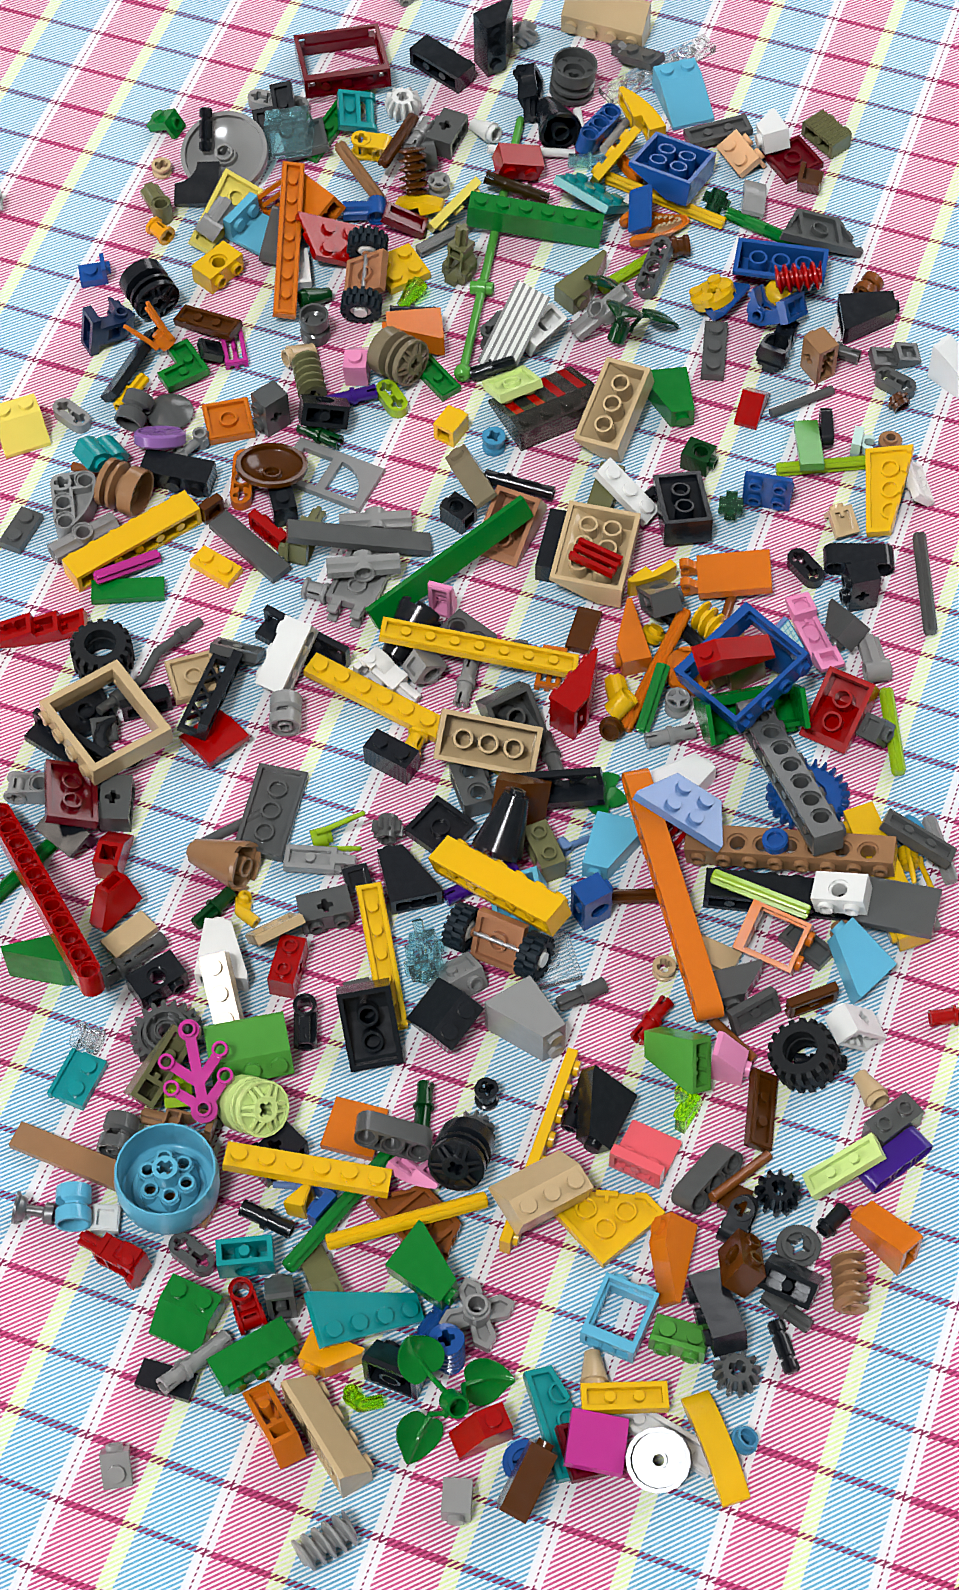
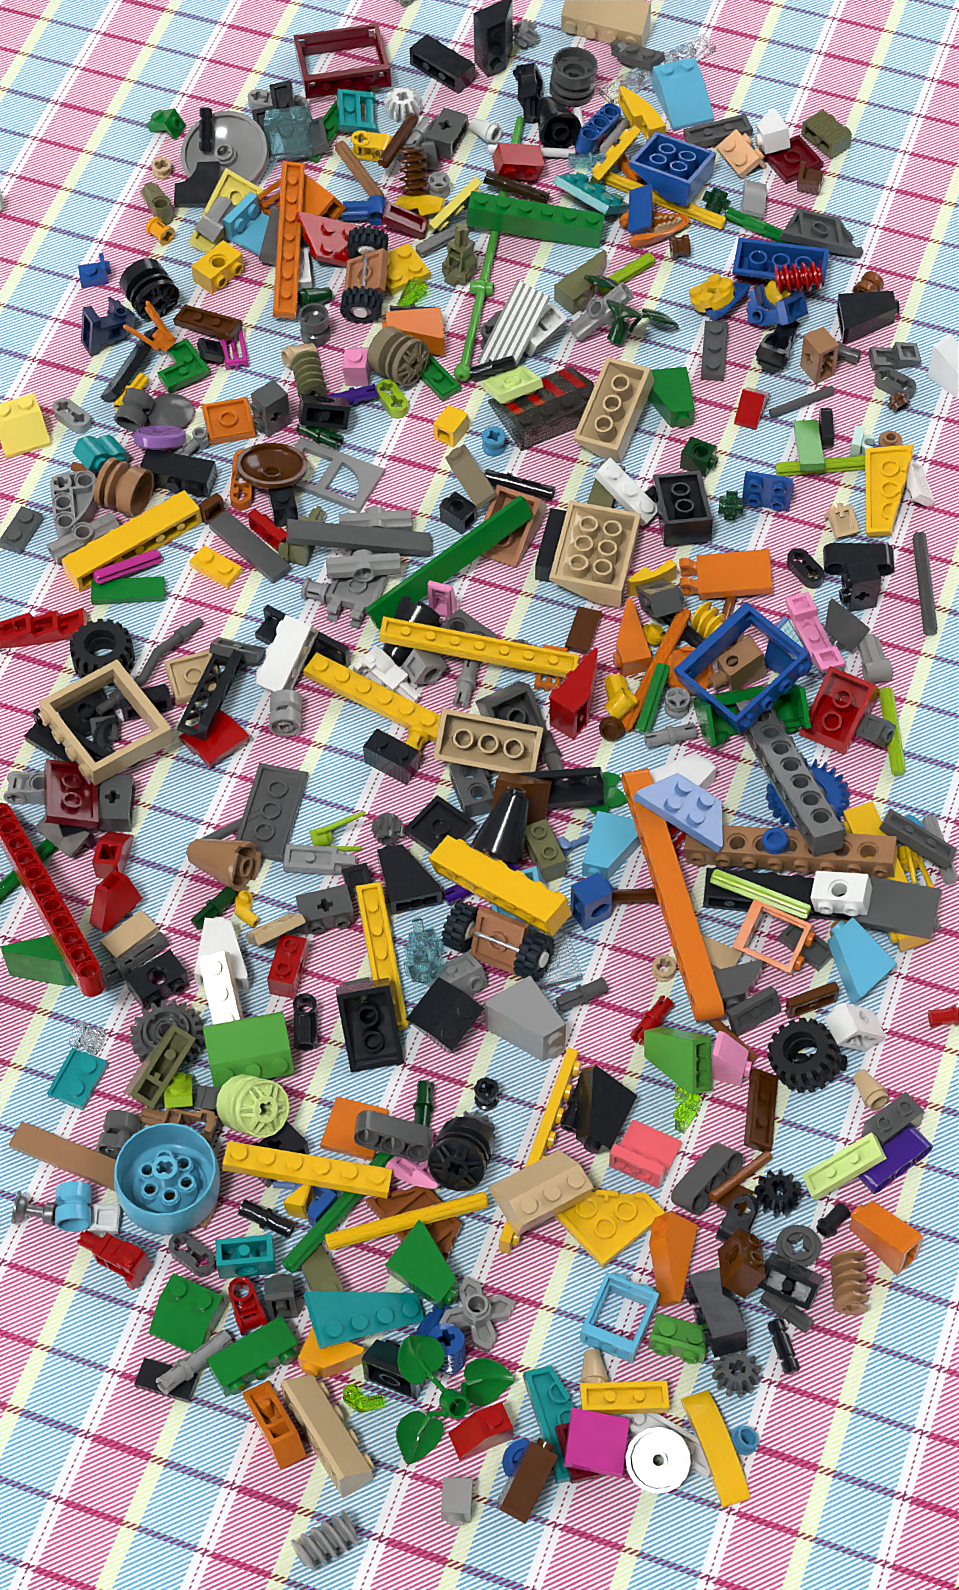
light grey bracket [99,1442,134,1490] -> none
dark pink plant [158,1019,235,1124] -> none
red tile [568,537,624,579] -> none
dark grey beam [635,236,674,299] -> none
red slope [691,634,776,682] -> none

